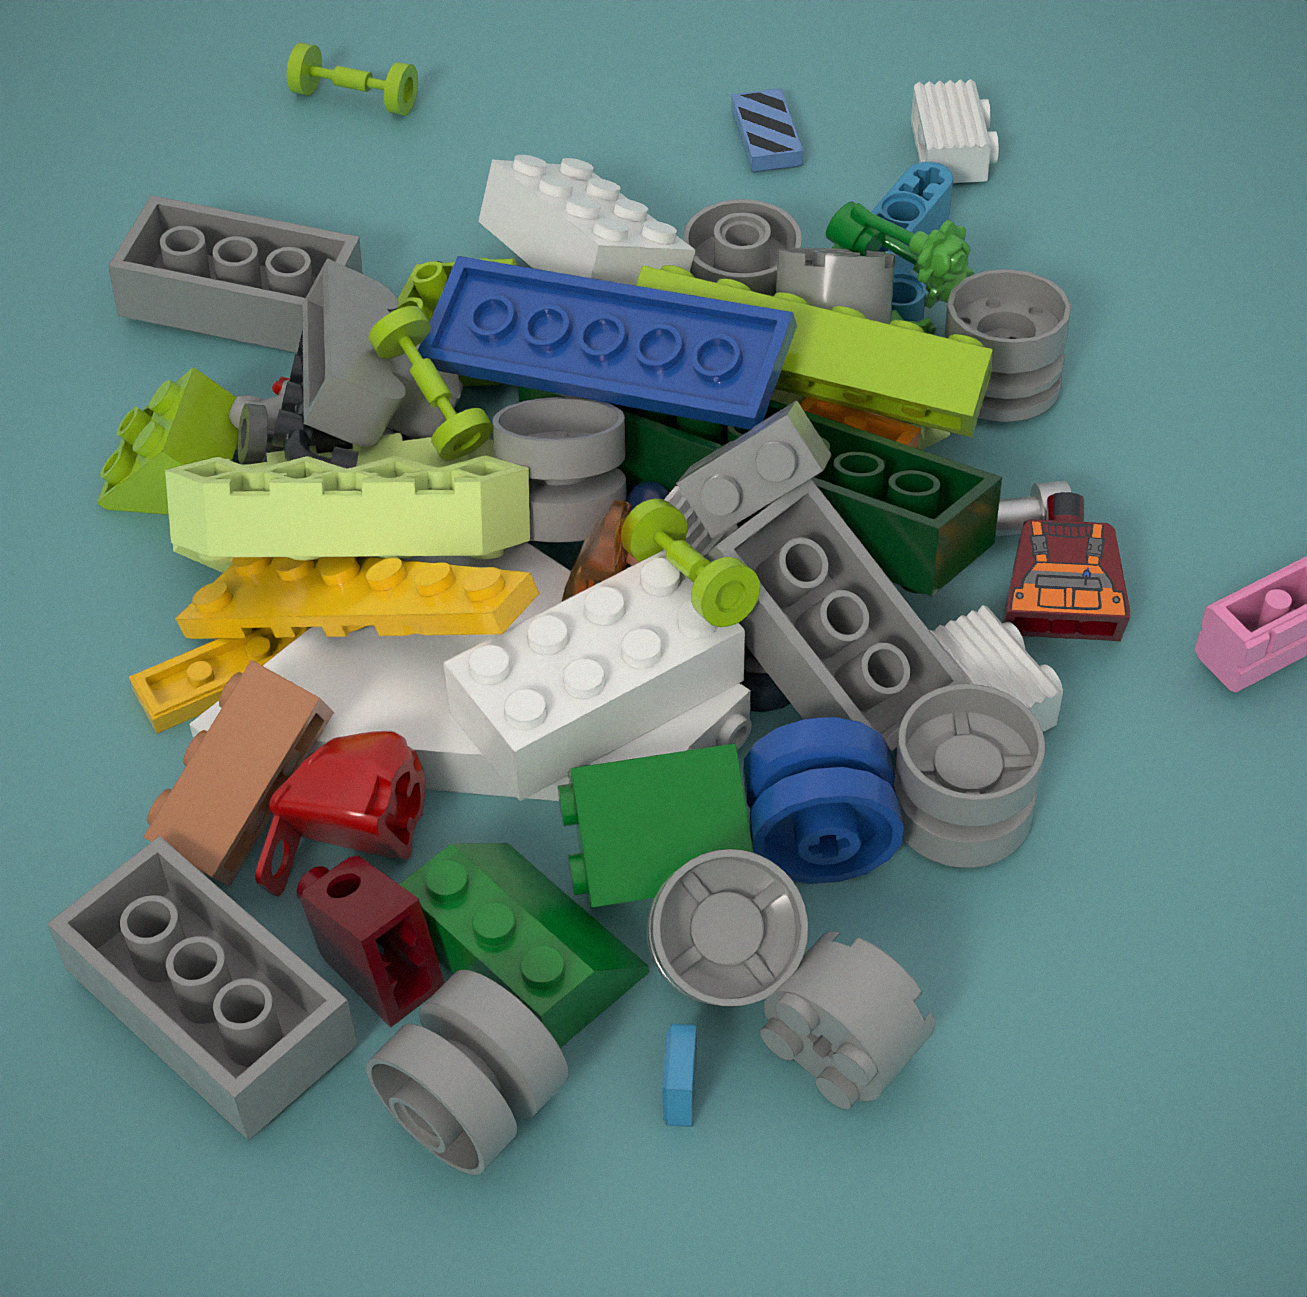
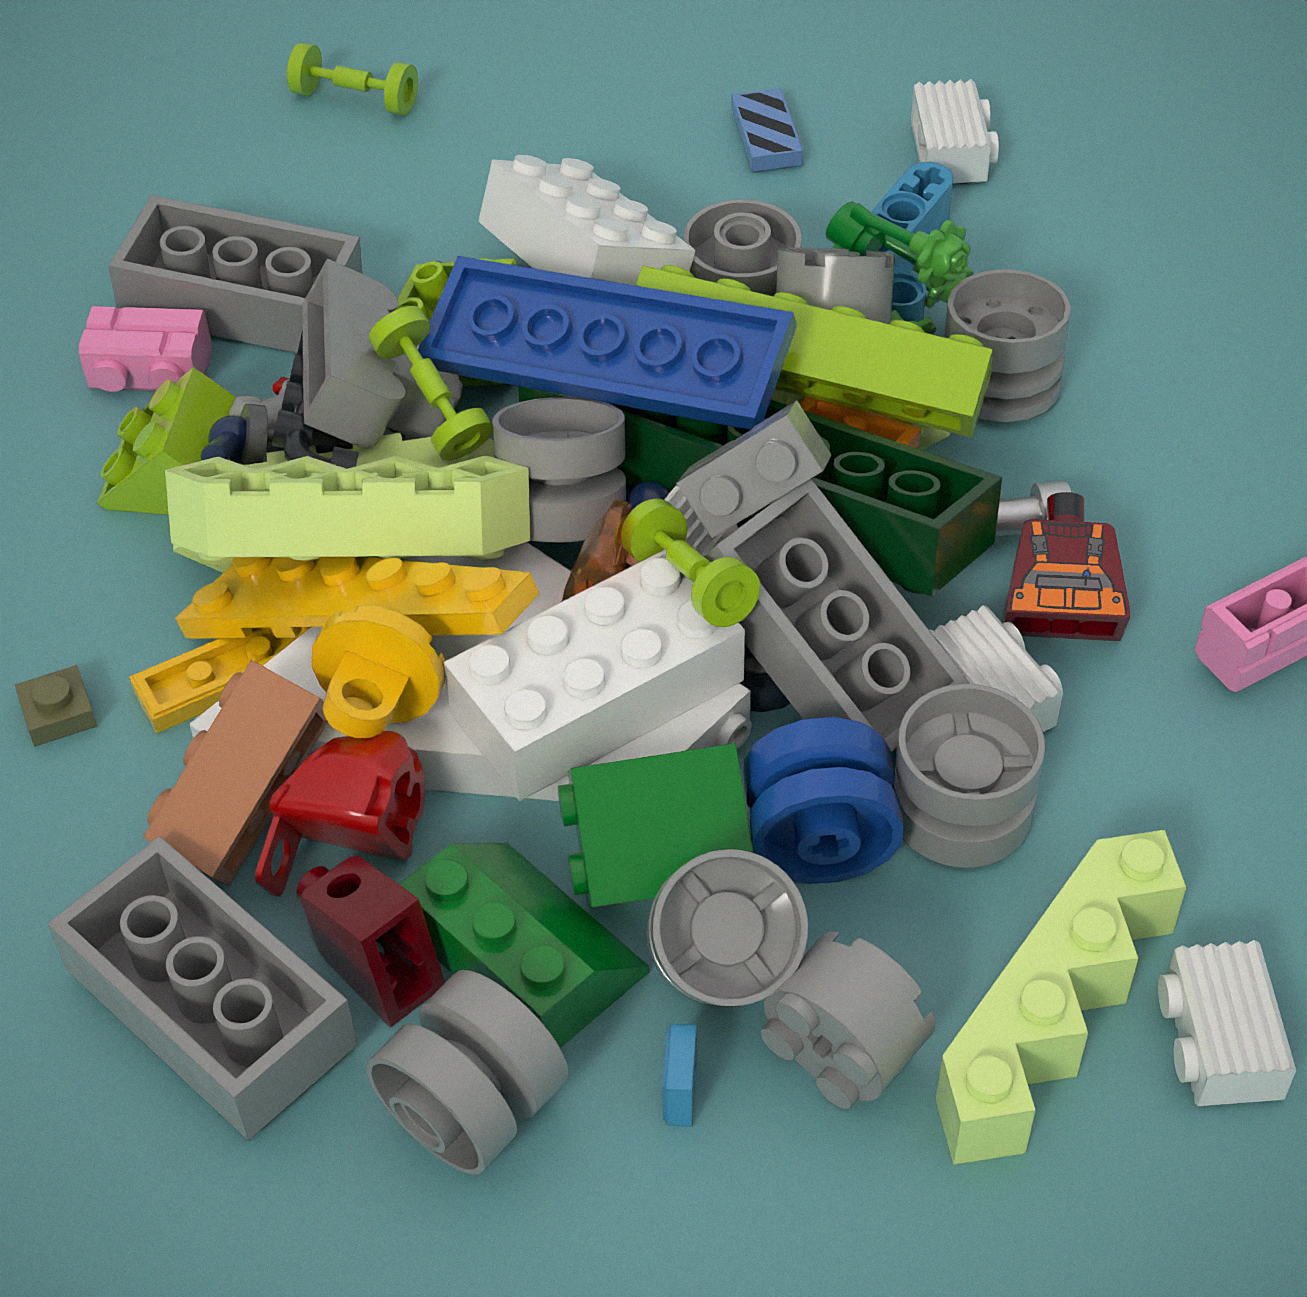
none -> olive plate [15,665,97,747]
none -> bright pink brick [78,306,213,392]
none -> dark blue bar [201,415,247,463]
none -> yellow tile [311,605,445,738]
none -> yellowish green brick [936,830,1186,1165]
none -> white brick [1158,940,1296,1106]

